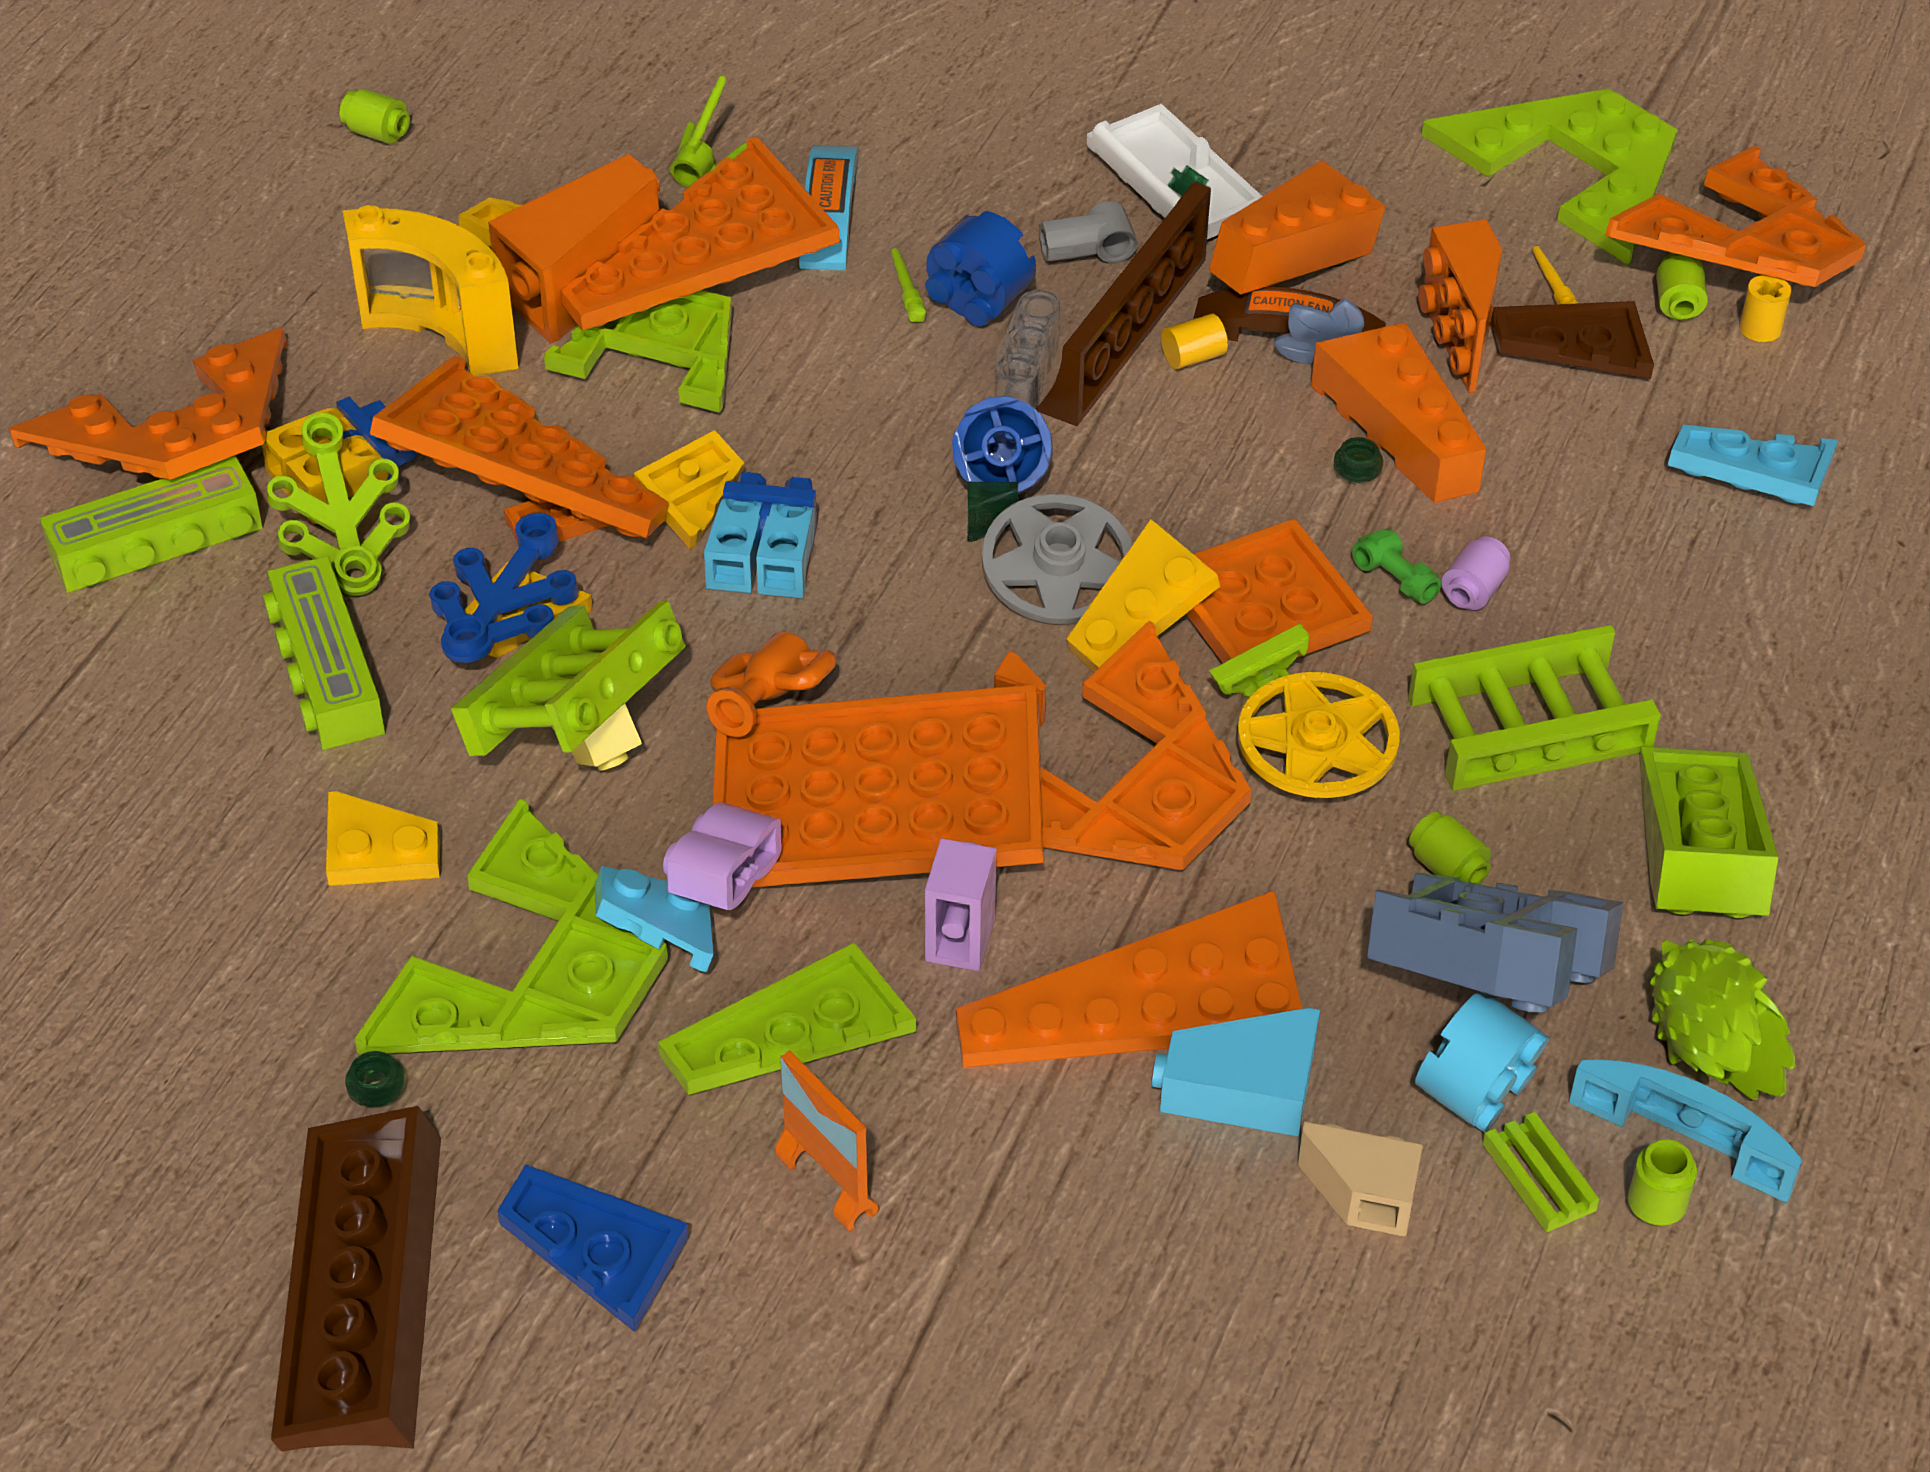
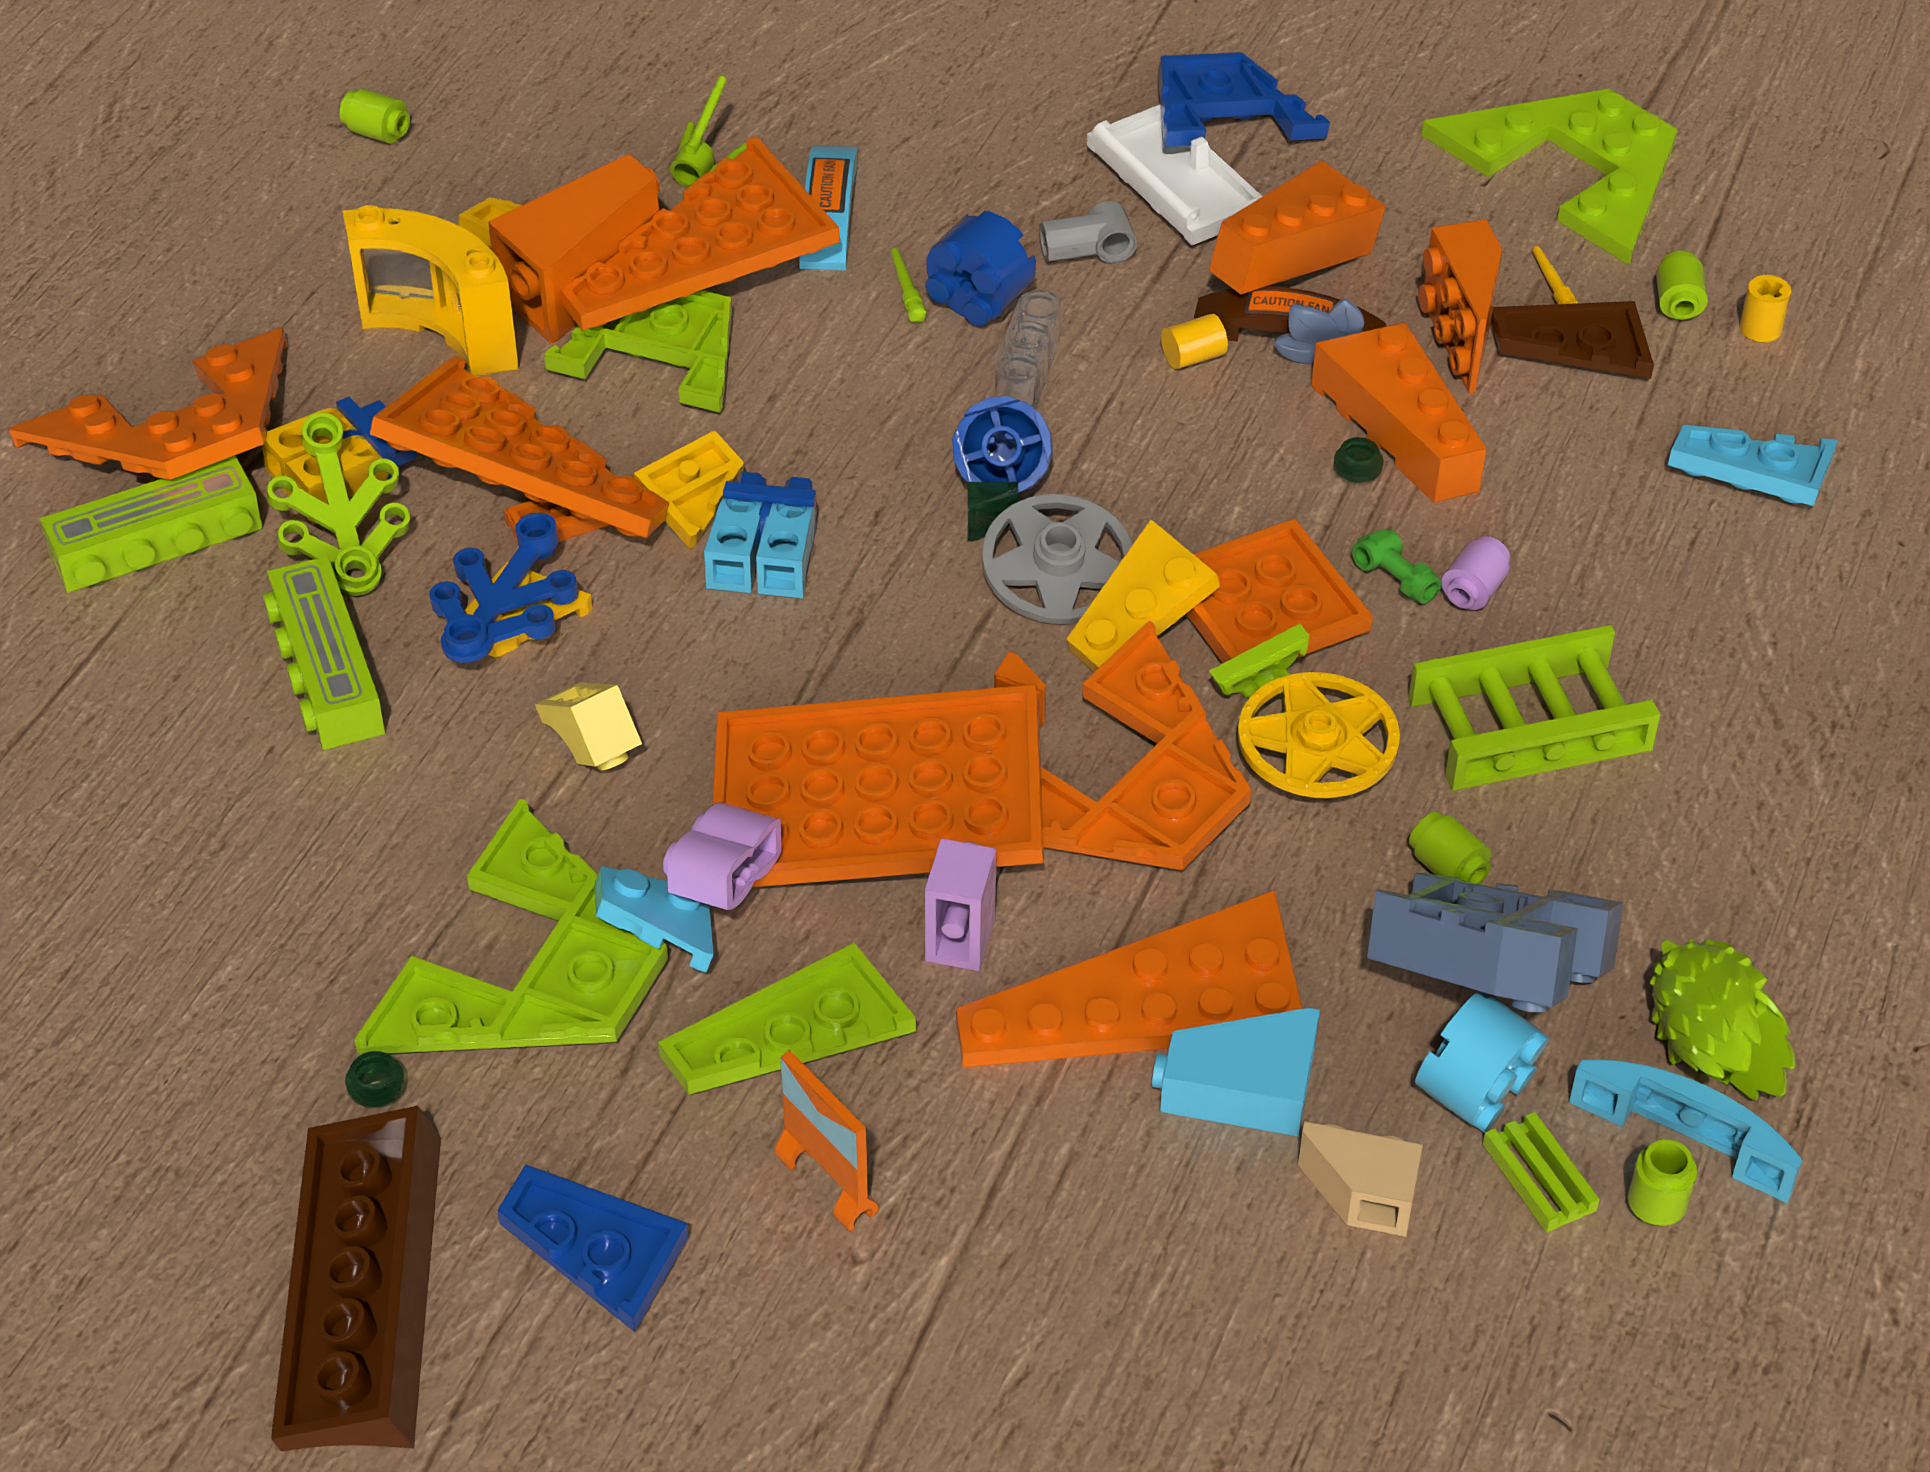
yellow wing [326,791,440,886] -> none
lime fence [450,600,686,756] -> none
orange piece [706,631,836,737] -> none
reddish brown arch [1035,182,1211,427] -> none
clear green plate [1167,165,1212,196] -> none
orange wing [1605,145,1867,287] -> none
lime slope [1640,747,1778,918] -> none
none -> blue wing [1158,52,1330,147]

